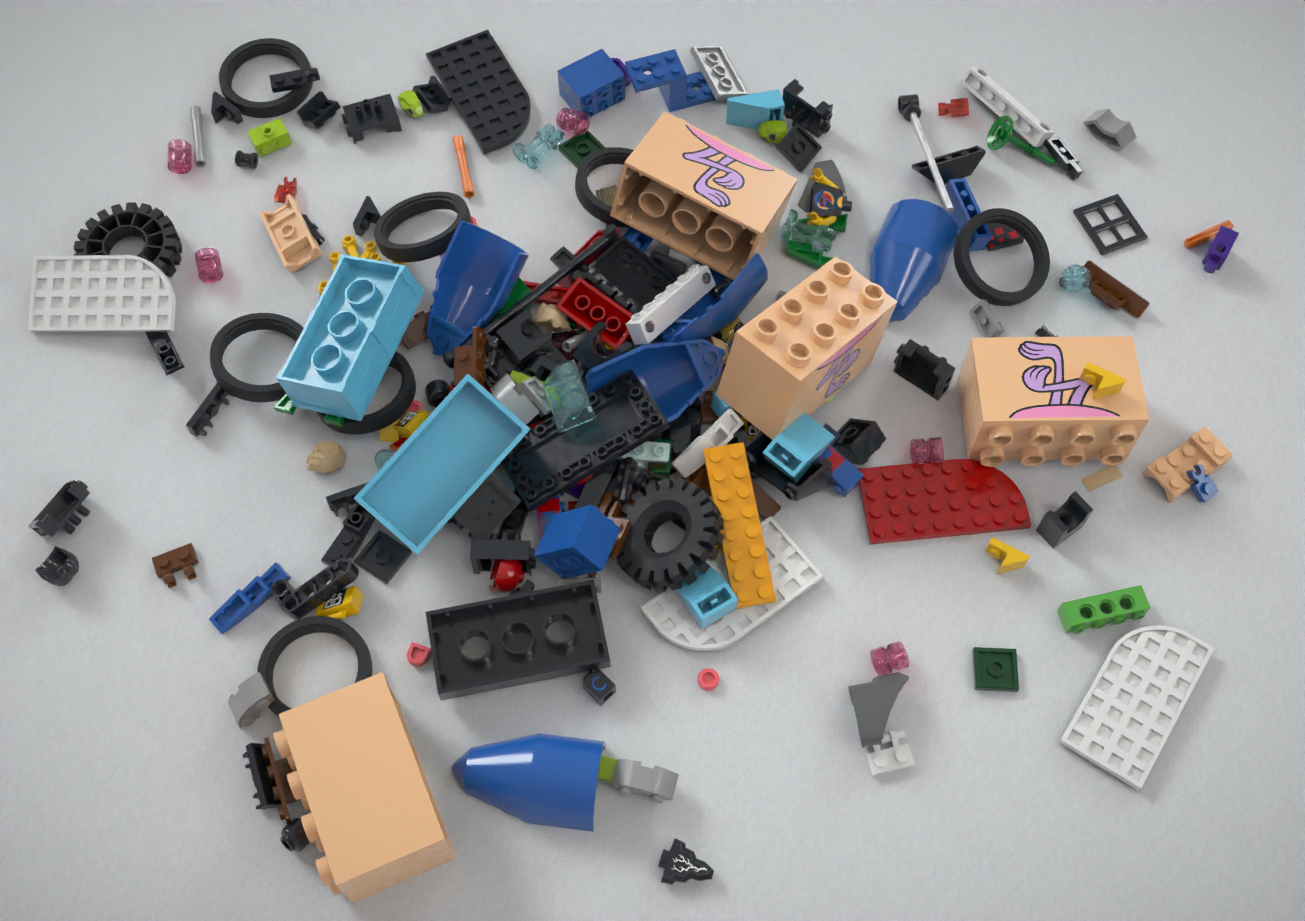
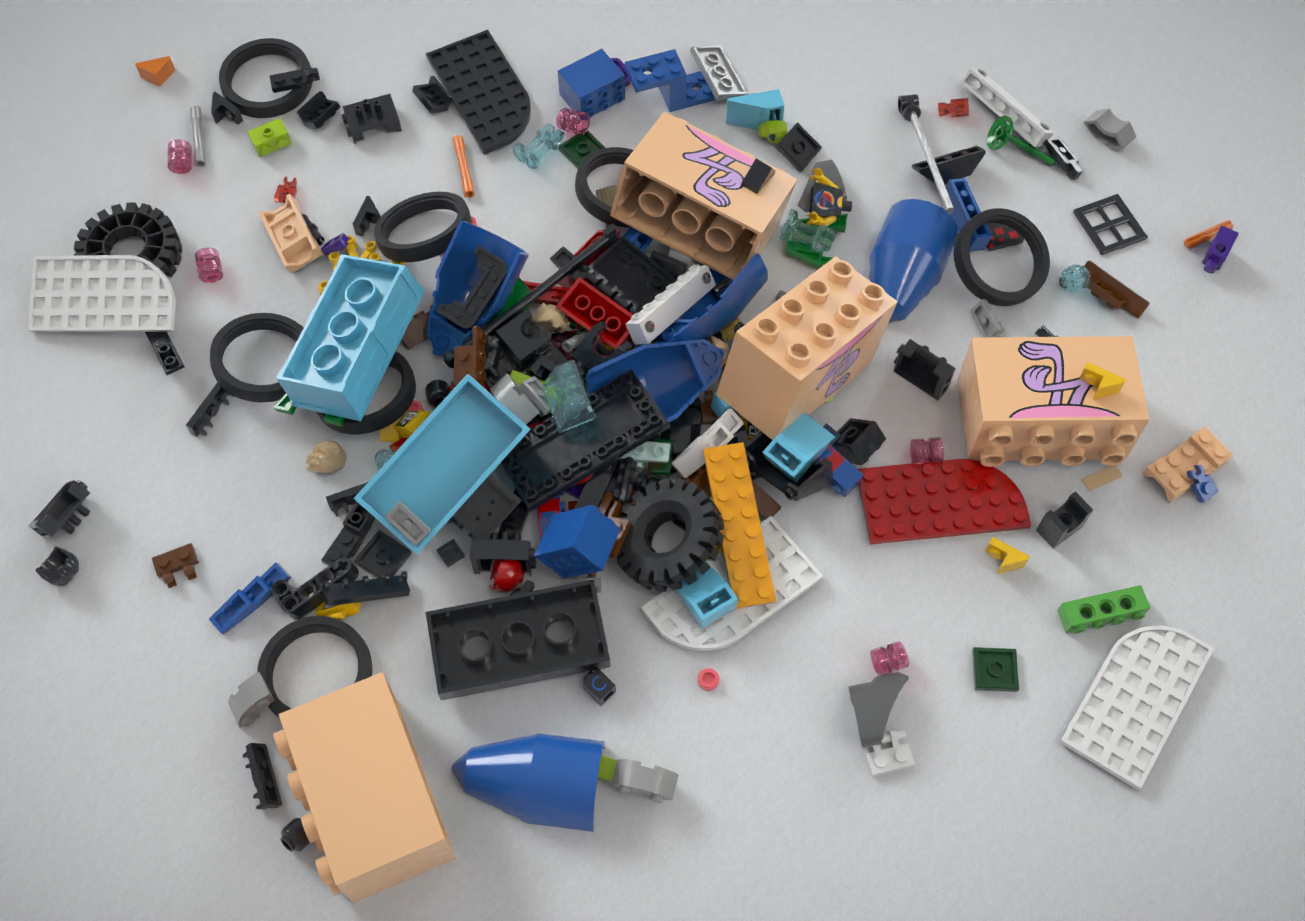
black bush [235,150,258,169] -> none
reddish brown bracket [261,737,301,824] -> none
lime rock [397,90,424,118] -> none
coral tile [407,642,432,667] -> none
black rock [658,838,714,885] -> none
black piece [782,79,833,138] -> none
none -> orange slope [135,56,175,86]
none -> dark purple plate [321,233,349,256]
none -> black hinge [322,571,410,606]
none -> light grey hinge [385,501,431,546]
none -> black windscreen [436,245,508,329]
none -> black tile [436,539,465,567]
none -> black slope [741,158,776,194]

